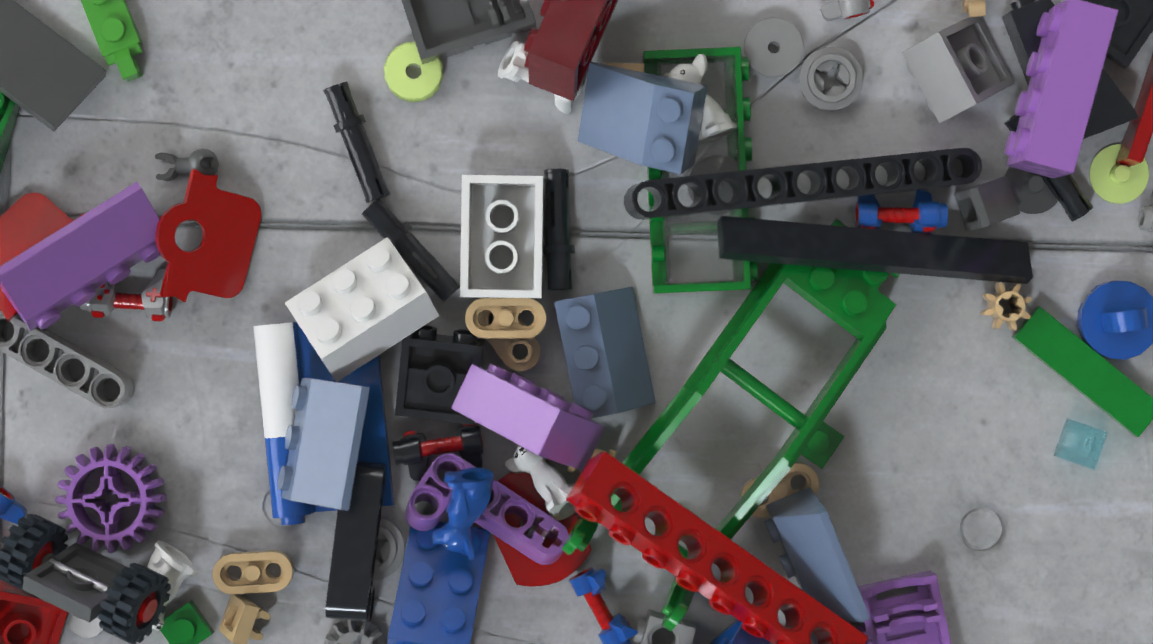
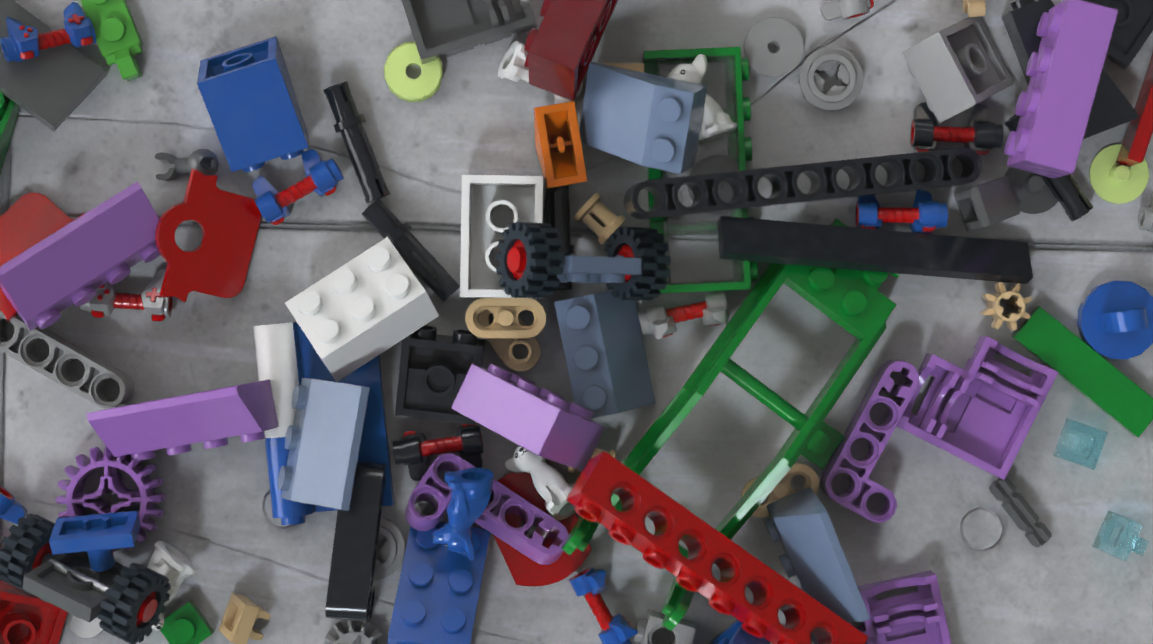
tan plate [212,550,295,594] -> none
none -> blue piece [0,2,96,62]
none -> blue tile [49,511,141,572]
none -> medium lavender slope [86,379,278,461]
none -> blue slope [197,36,309,172]
none -> blue piece [252,149,344,225]
none -> black plate [496,222,671,301]
none -> orange slope [534,101,588,188]
none -> tan bush [573,192,626,245]
none -> light grey piece [638,291,729,339]
none -> medium lavender beam [820,360,919,523]
none -> medium lavender piece [896,336,1059,480]
none -> black piece [910,102,1003,155]
none -> dark grey axle [989,477,1052,547]
none -> clear light blue tile [1092,510,1149,562]

